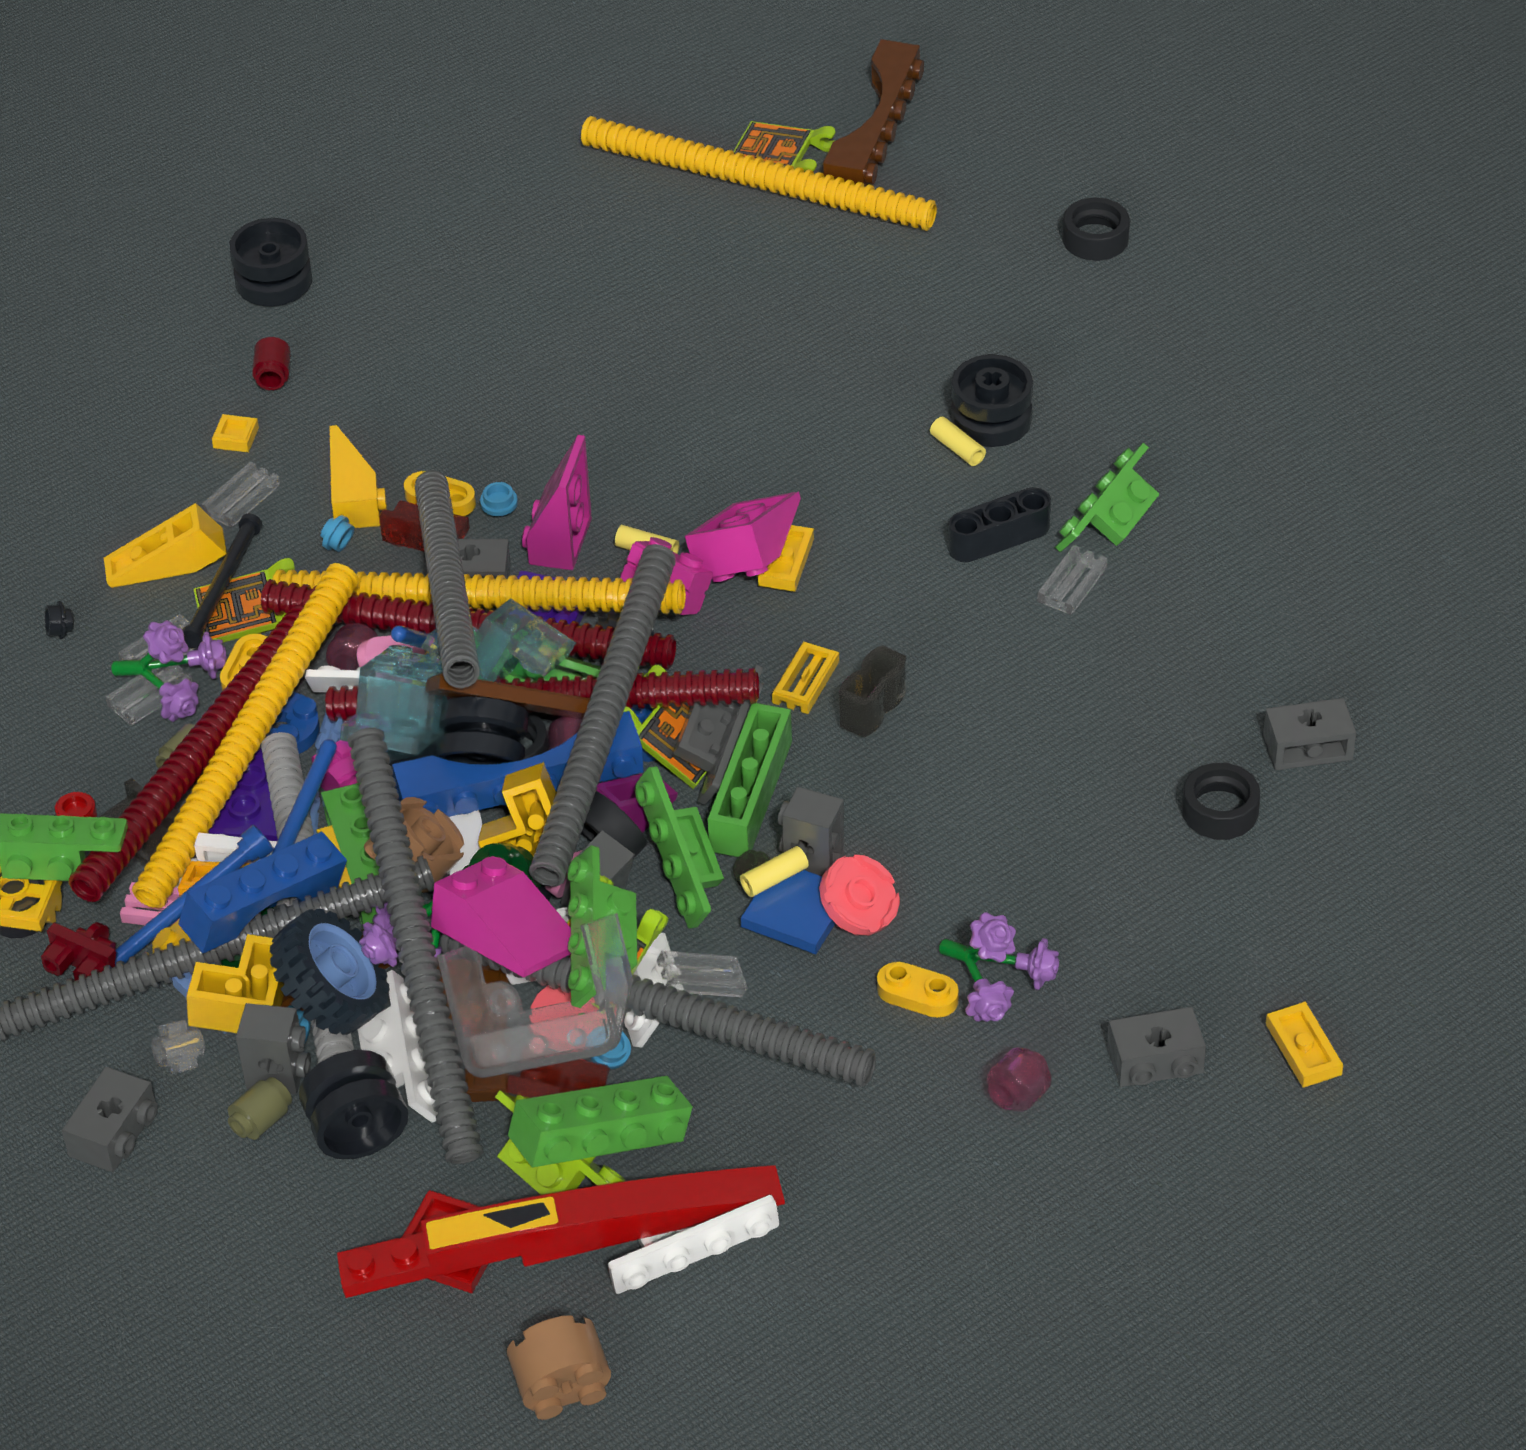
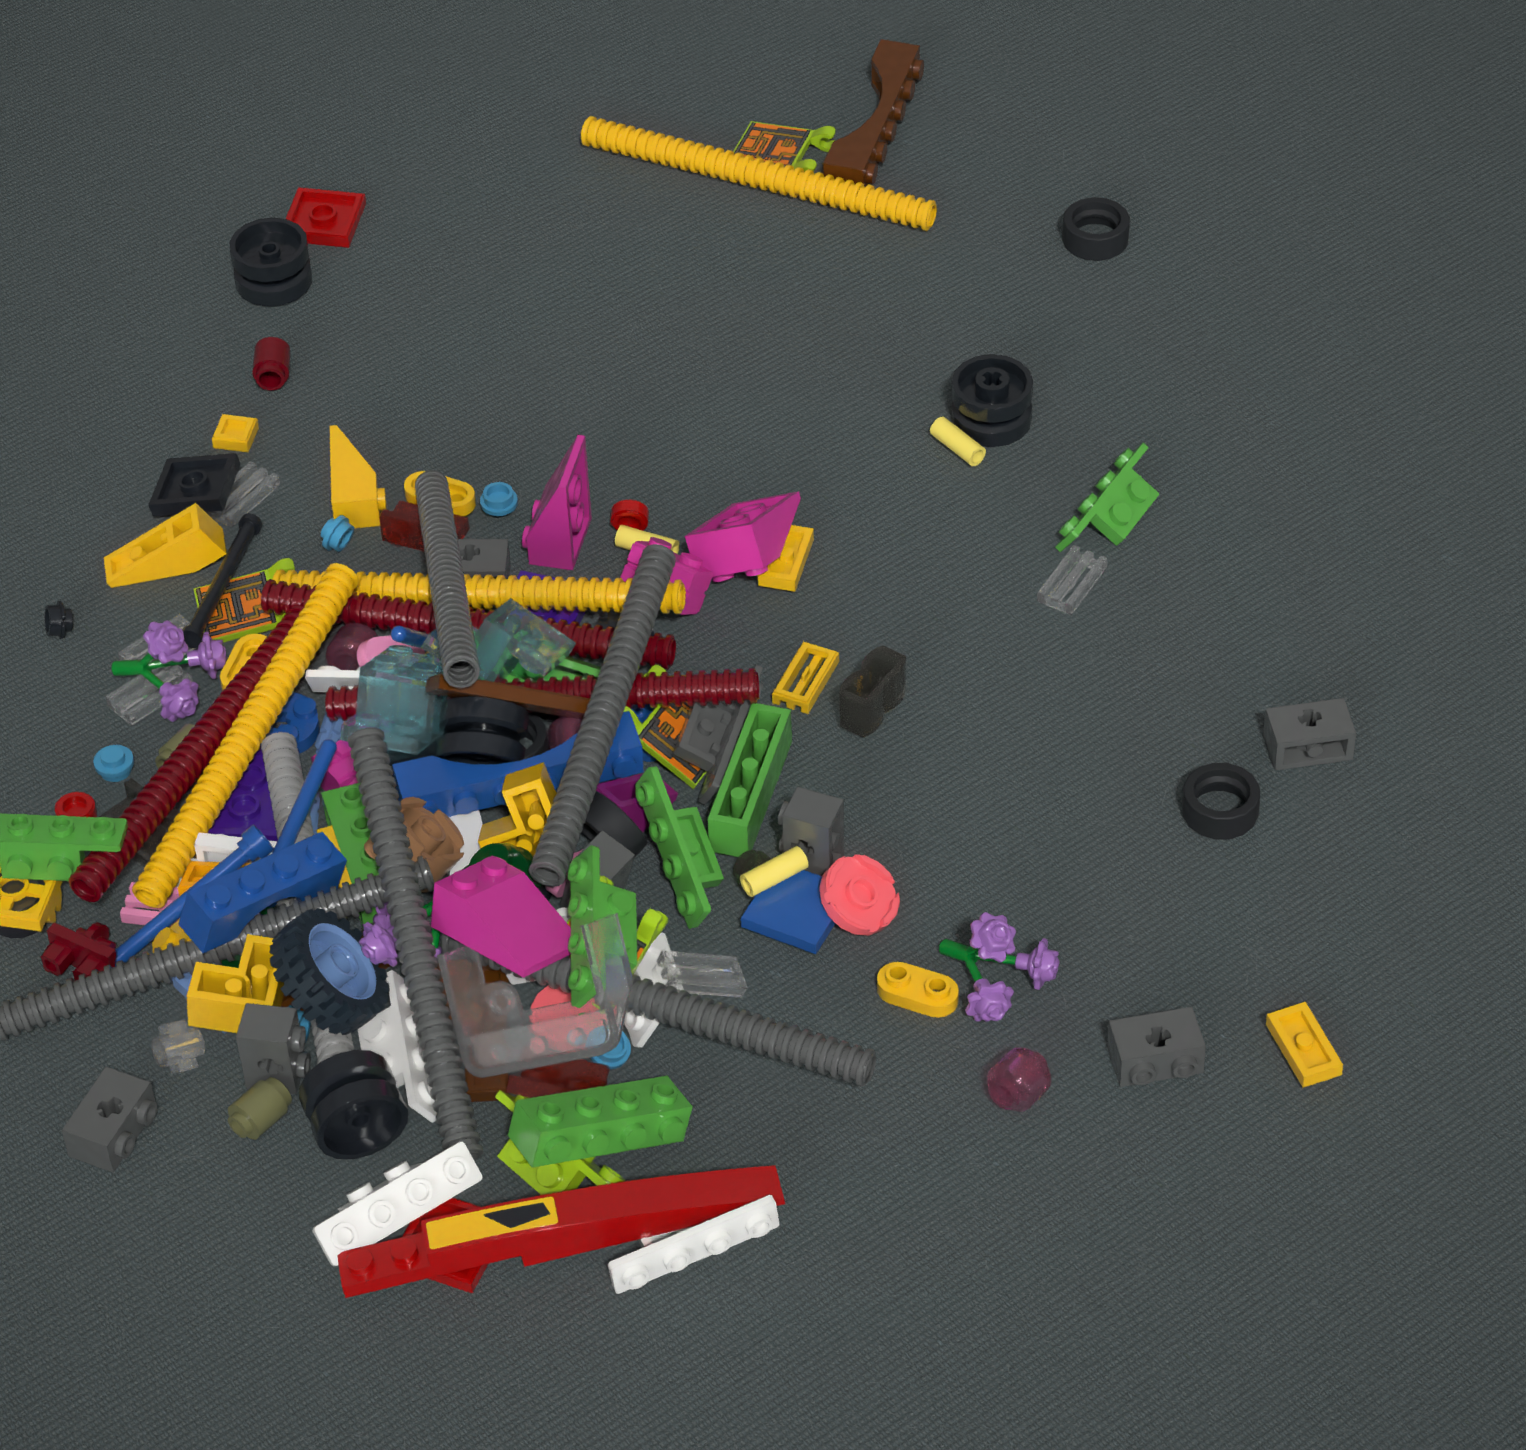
medium nougat brick [507,1316,611,1420] -> none
black beam [949,487,1051,562] -> none
none -> dark azure plate [93,745,134,782]
none -> black tile [148,453,241,516]
none -> red tile [286,187,366,248]
none -> white bracket [312,1142,482,1266]
none -> red tile [610,500,649,530]

